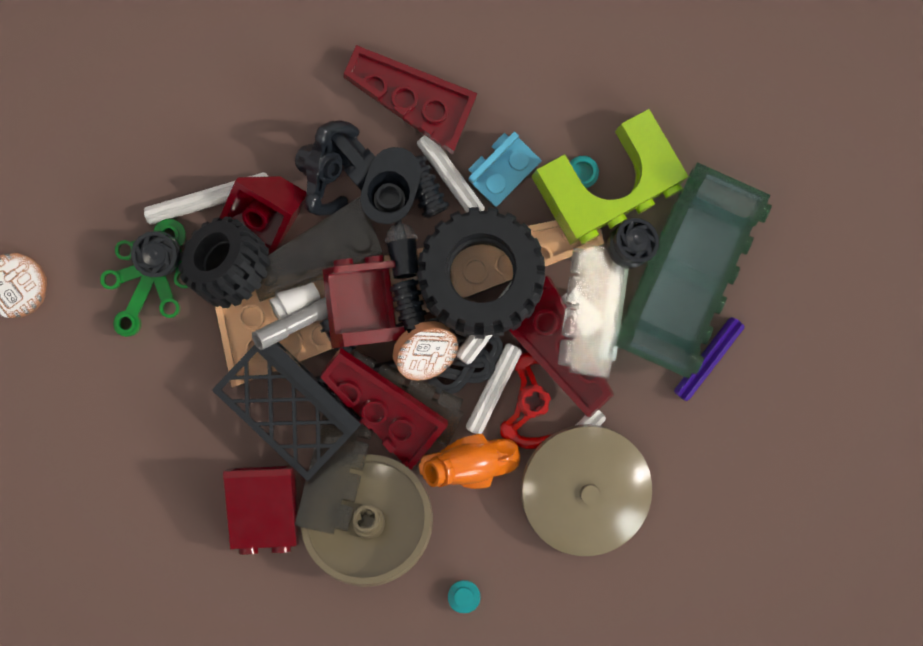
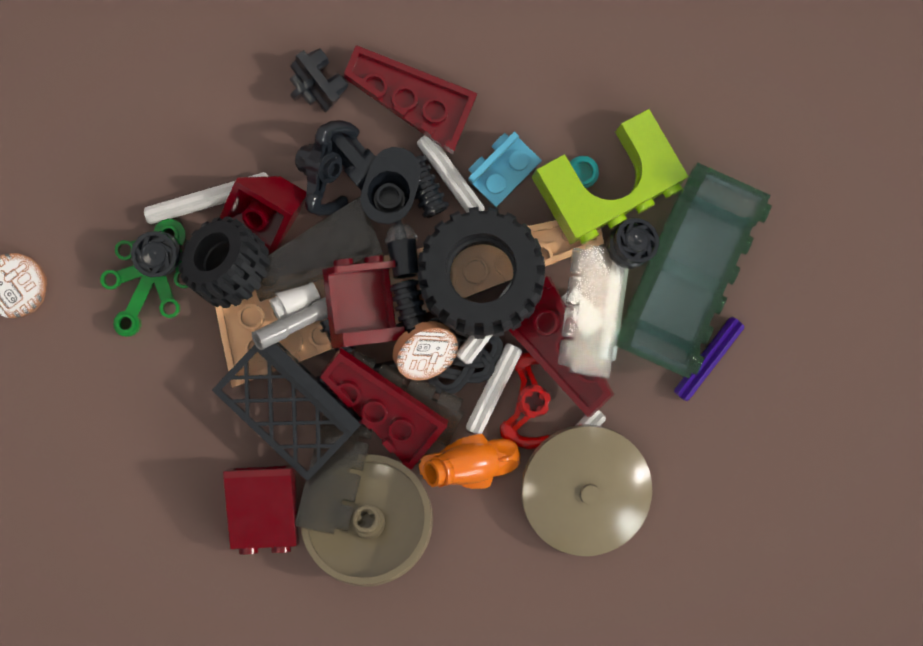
teal plate [448,580,480,613] -> none
none -> black hips [290,48,348,113]

